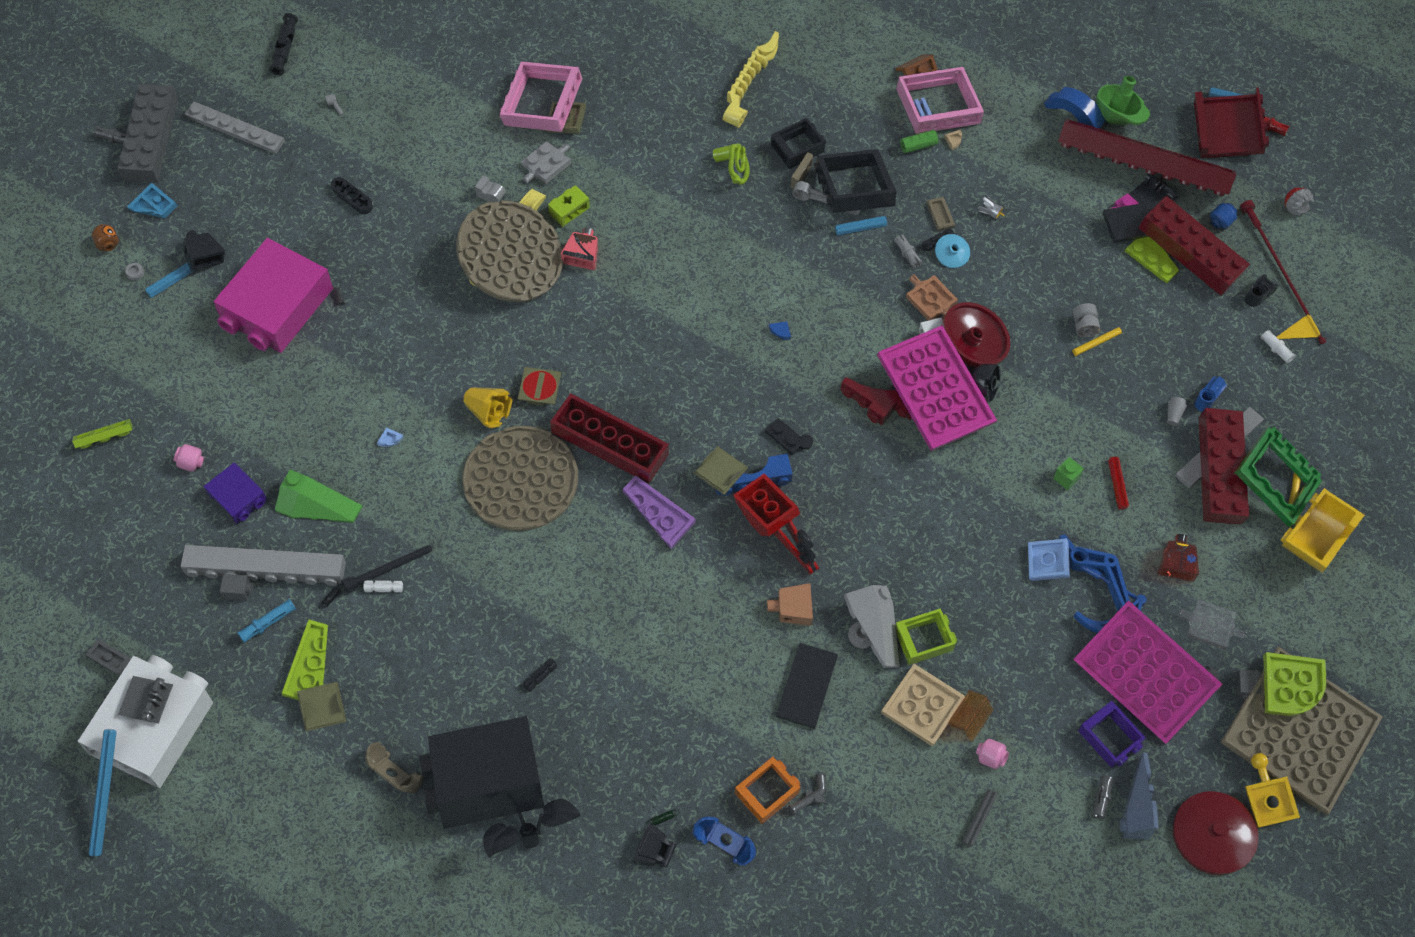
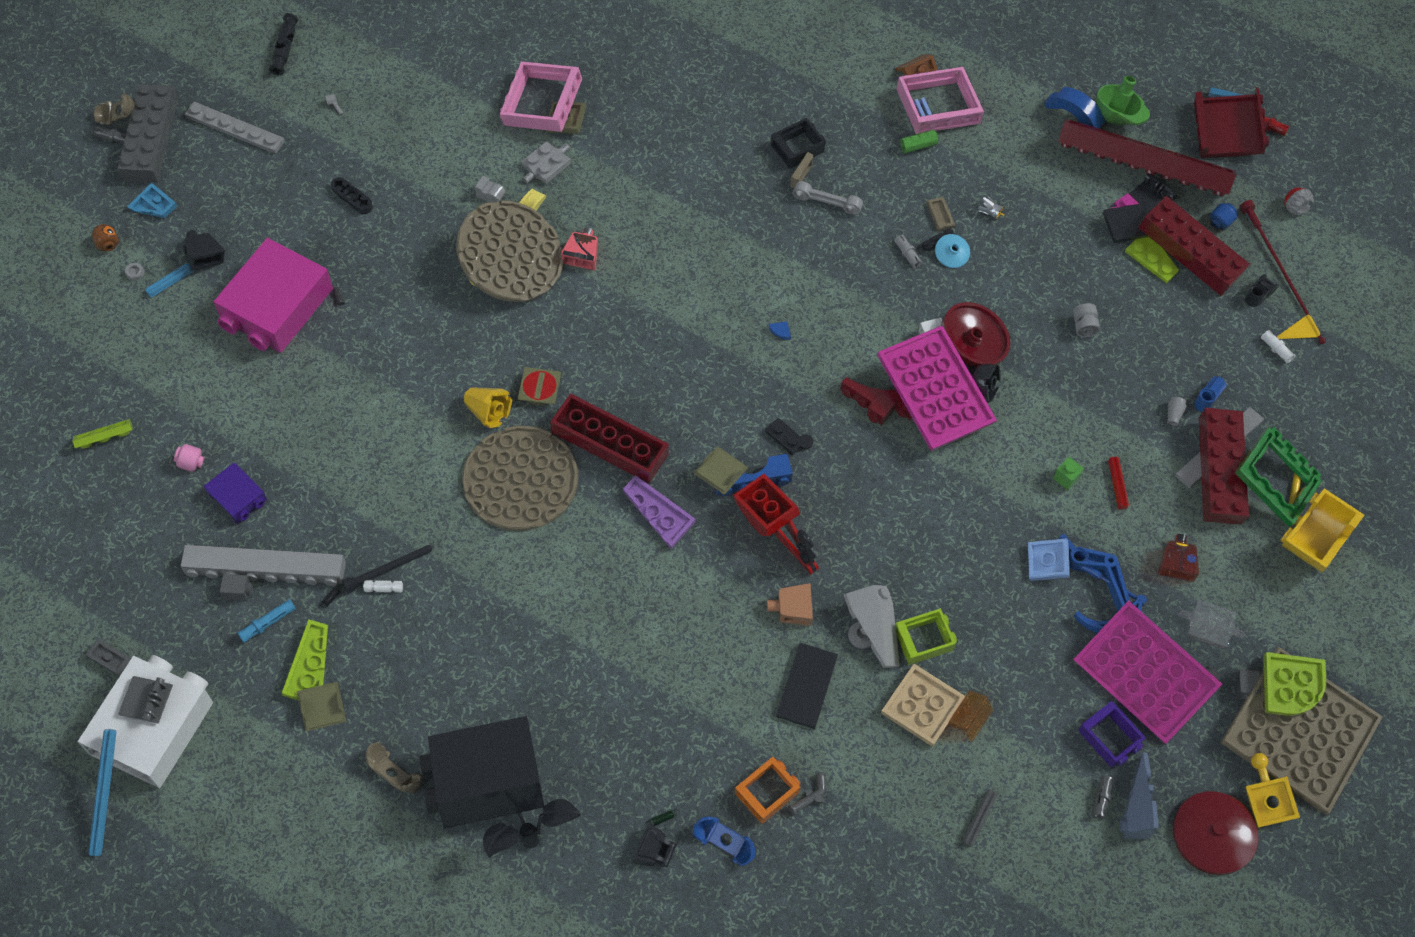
bright green wedge [275,470,363,523] -> none
light blue tile [377,428,403,447] -> none
black axle [523,658,557,692] -> none
lime brick [548,185,590,227] -> none
lime piece [713,143,750,185] -> none
light yellow piece [723,31,779,128] -> none
black window [814,149,897,213] -> none
dark azure axle [835,216,887,235] -> none
nougat plate [906,274,958,321] -> none
tan tile [944,130,962,150] -> none
bright pink head [976,739,1009,769] -> none
yellow bar [1072,327,1122,356] -> none
none -> dark tan piece [94,93,135,125]

